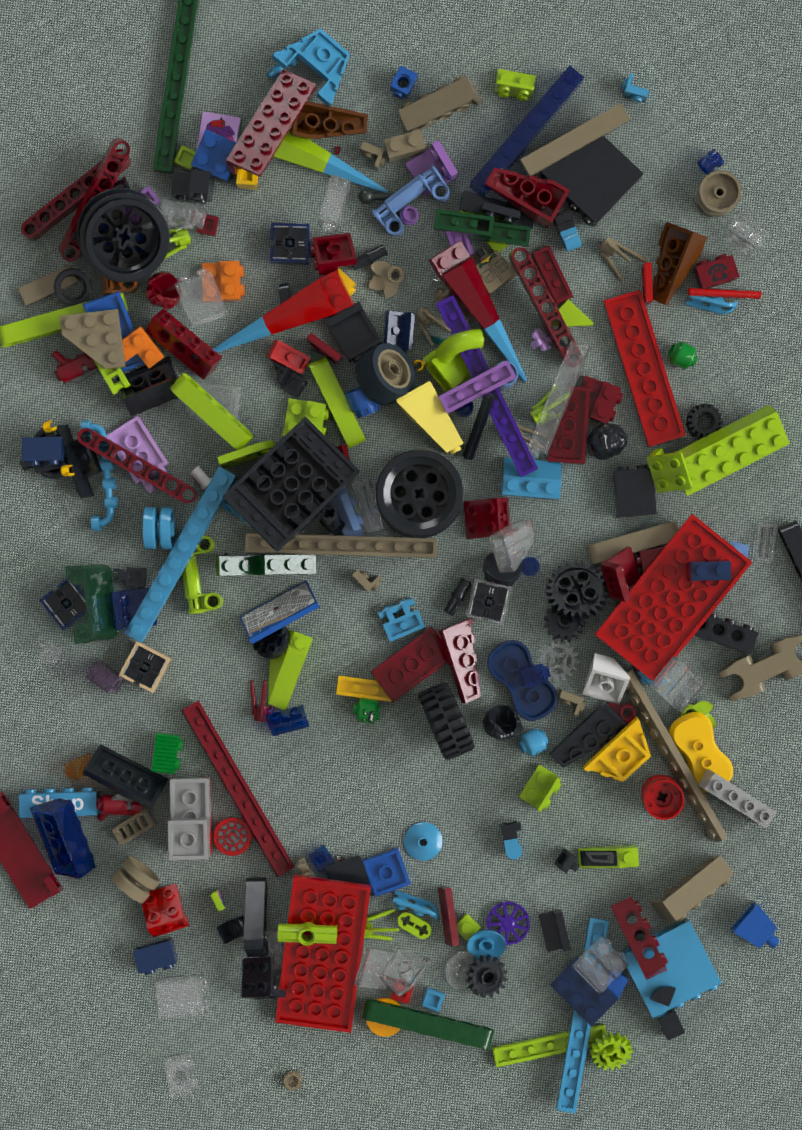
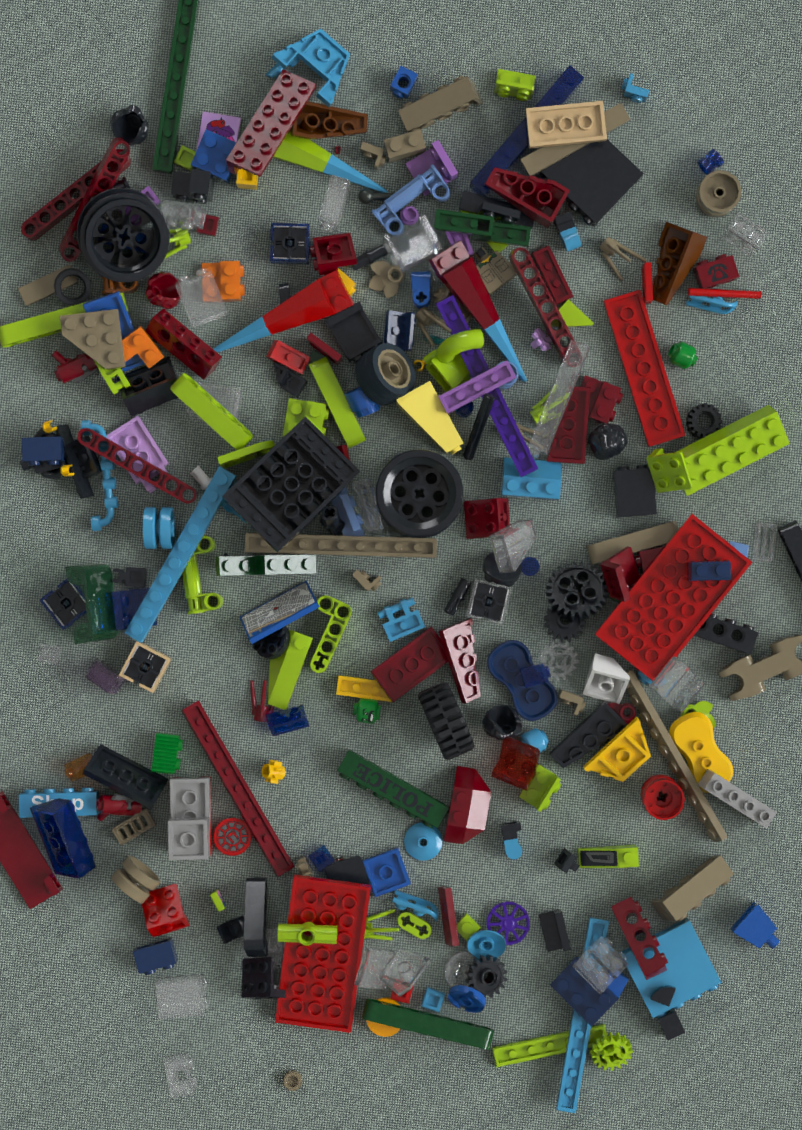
none -> black hair [110,105,148,146]
none -> yellow gear [261,760,286,784]
none -> lime beam [310,595,352,673]
none -> dark green brick [337,749,449,828]
none -> clear panel [383,214,443,272]
none -> blue piece [411,271,431,309]
none -> dark red wedge [443,765,492,844]
none -> blue tile [448,985,486,1013]
none -> clear red bracket [491,736,540,791]
none -> tan plate [525,101,607,148]

